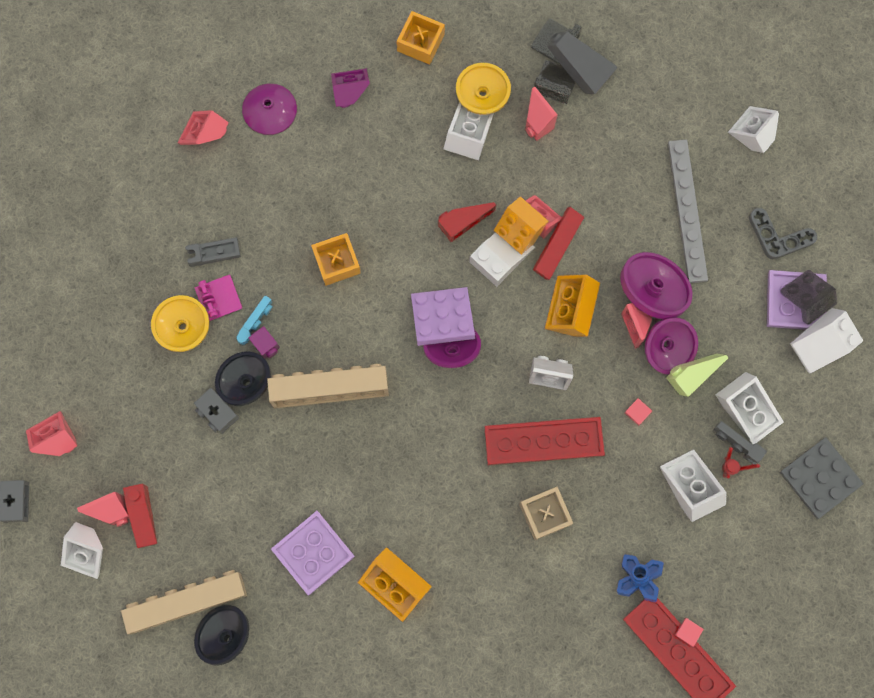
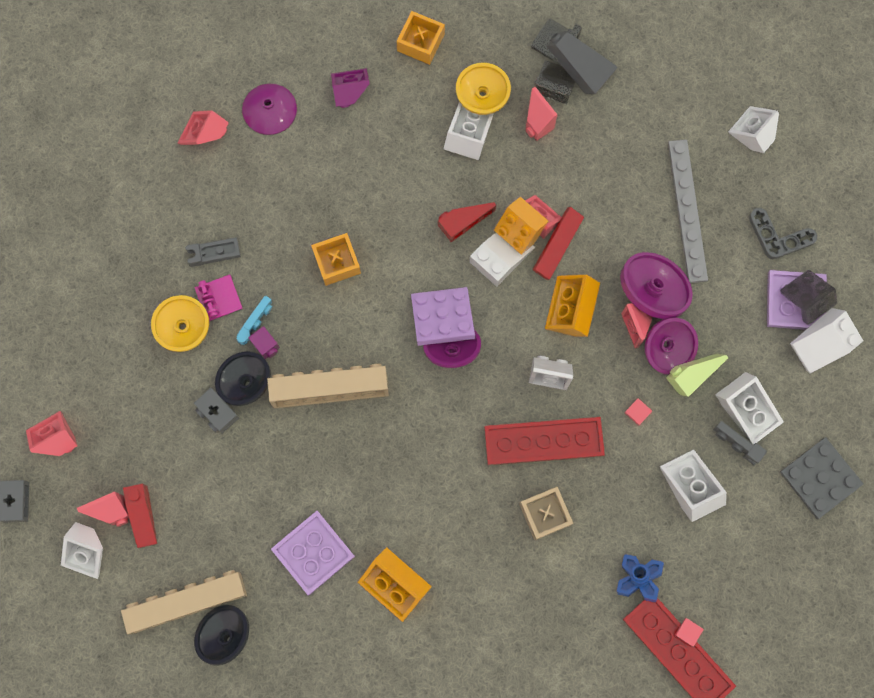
red plant [722,447,760,479] -> none

